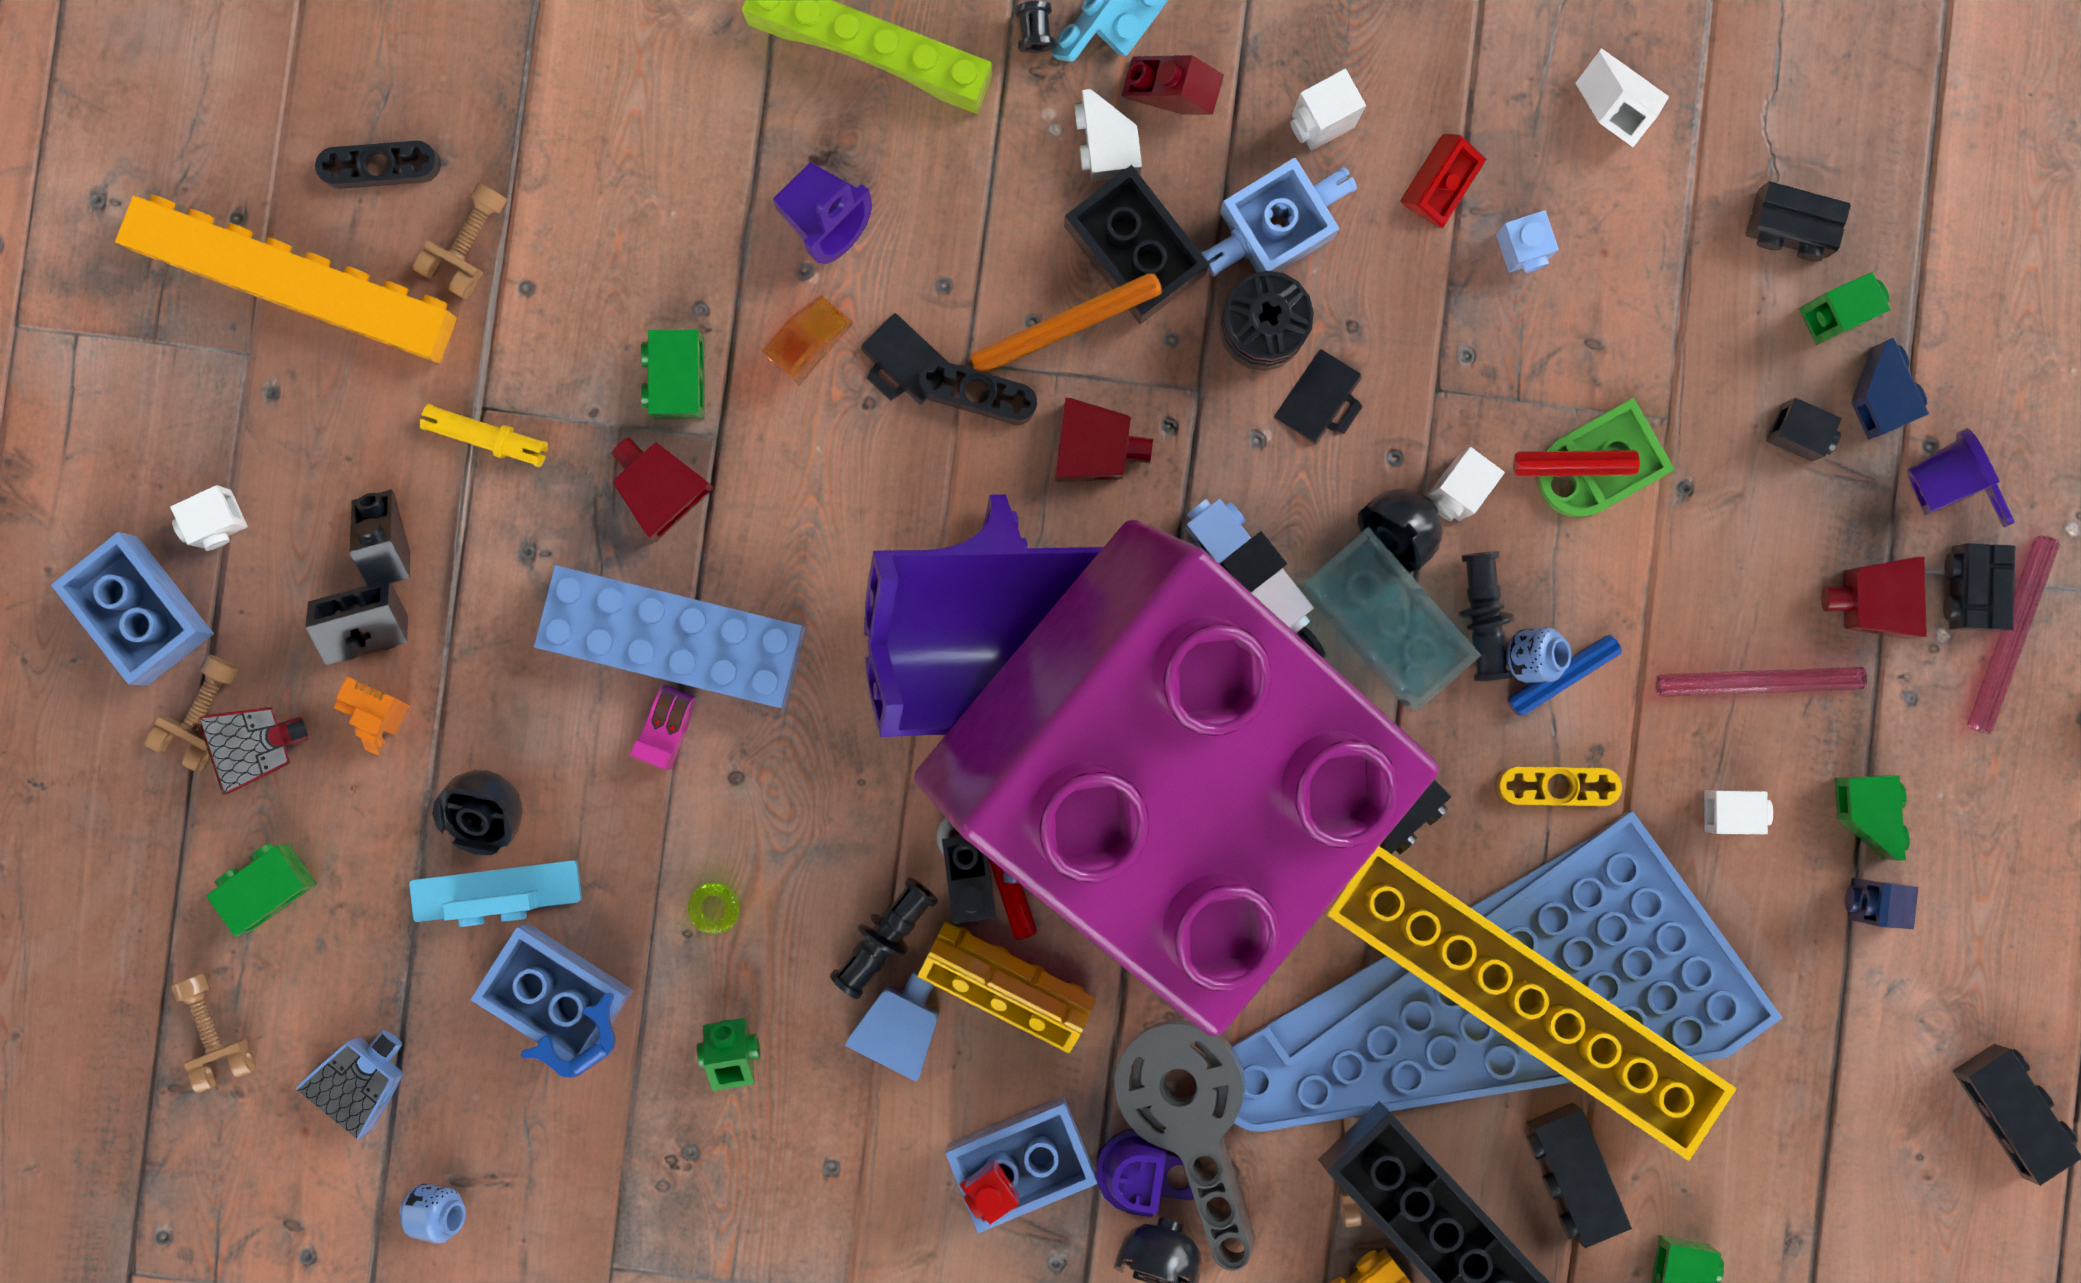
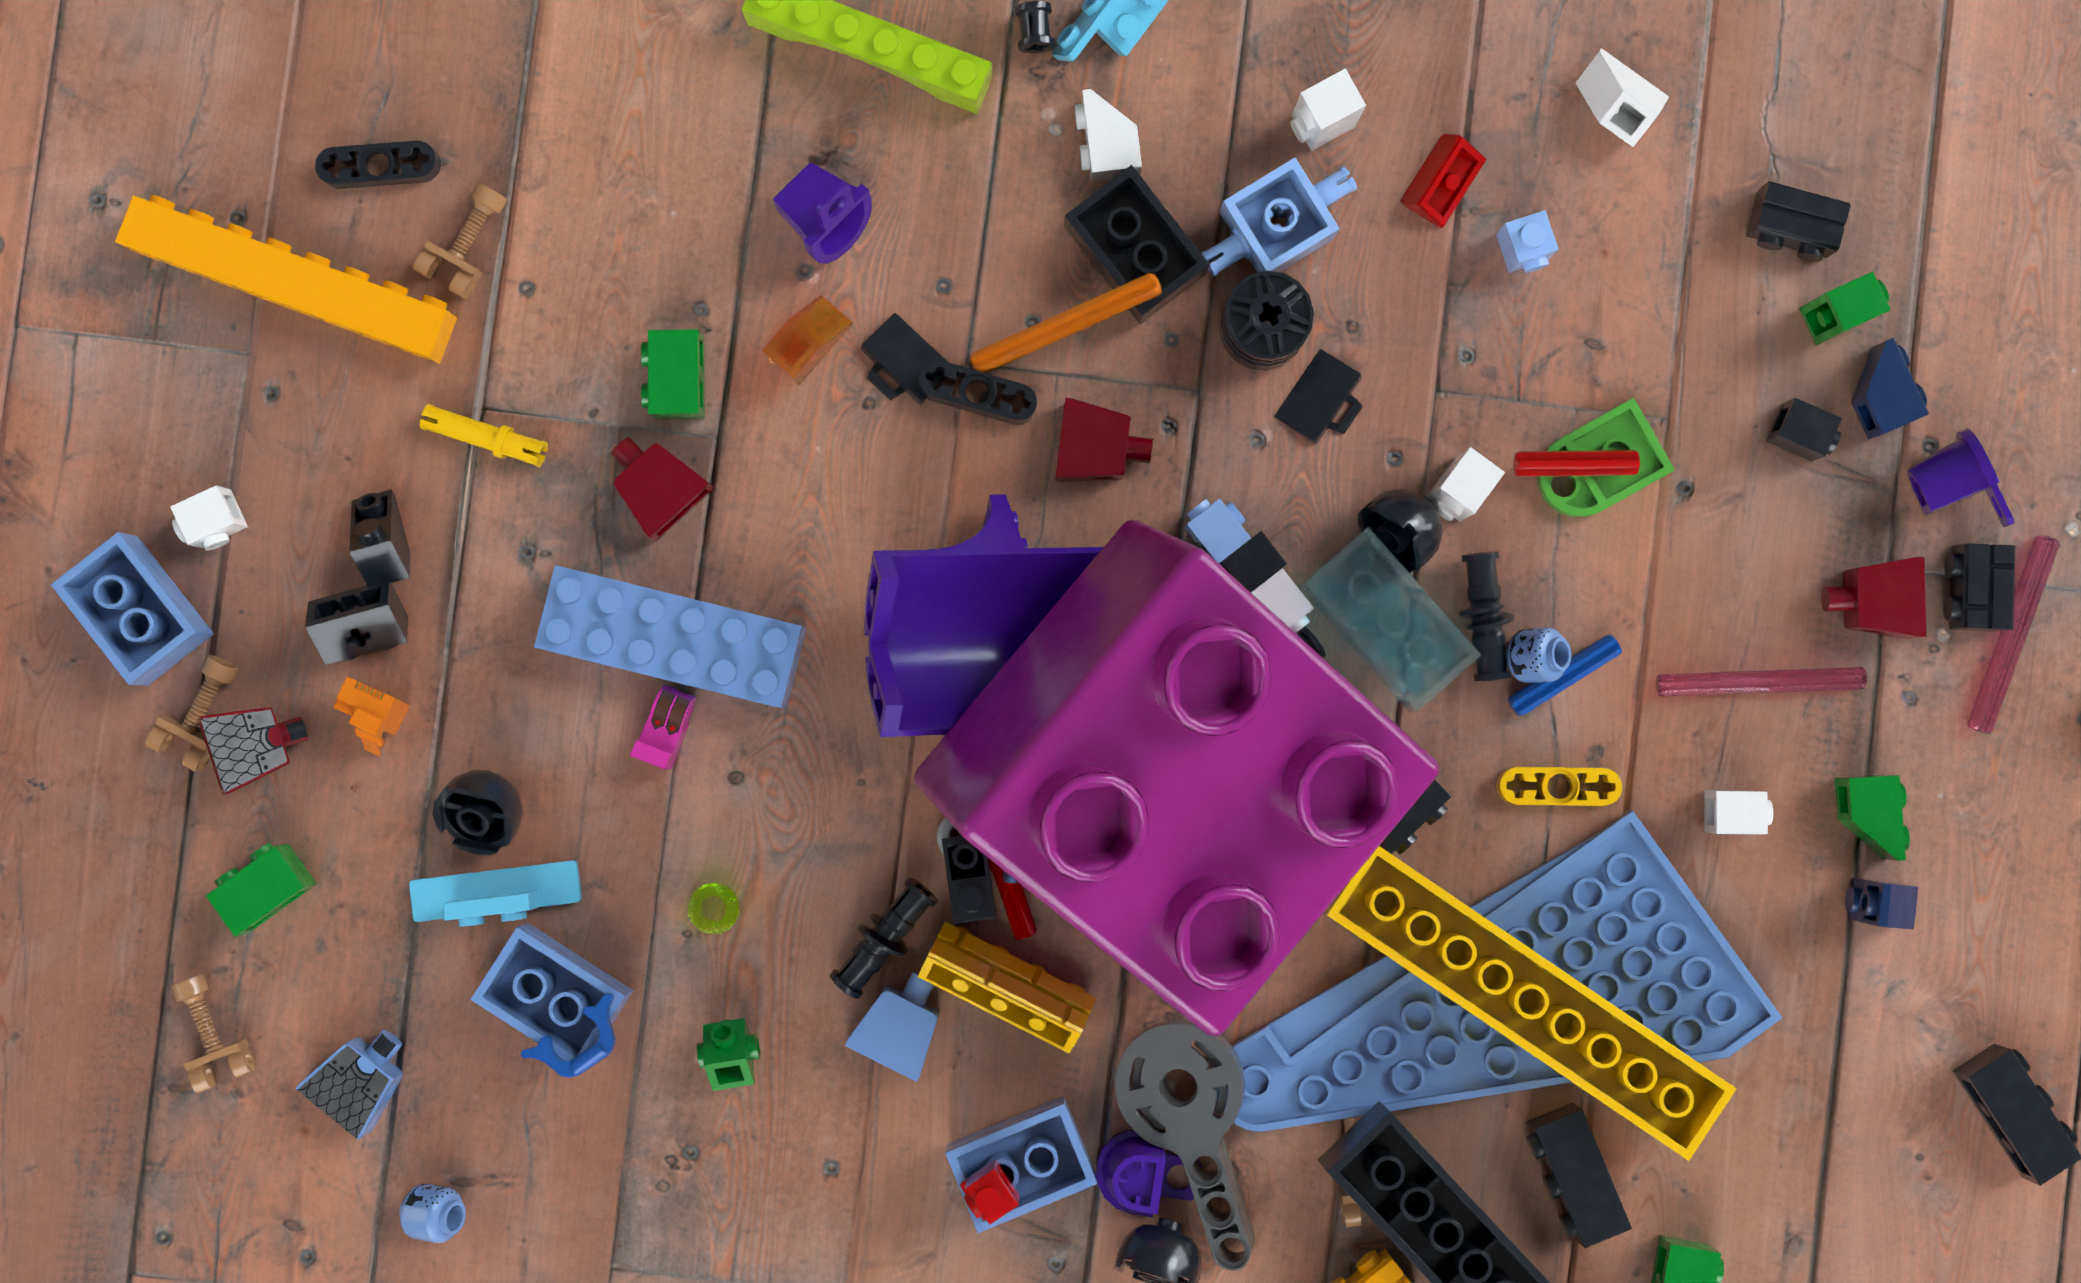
dark red slope [1121,55,1224,115] -> none

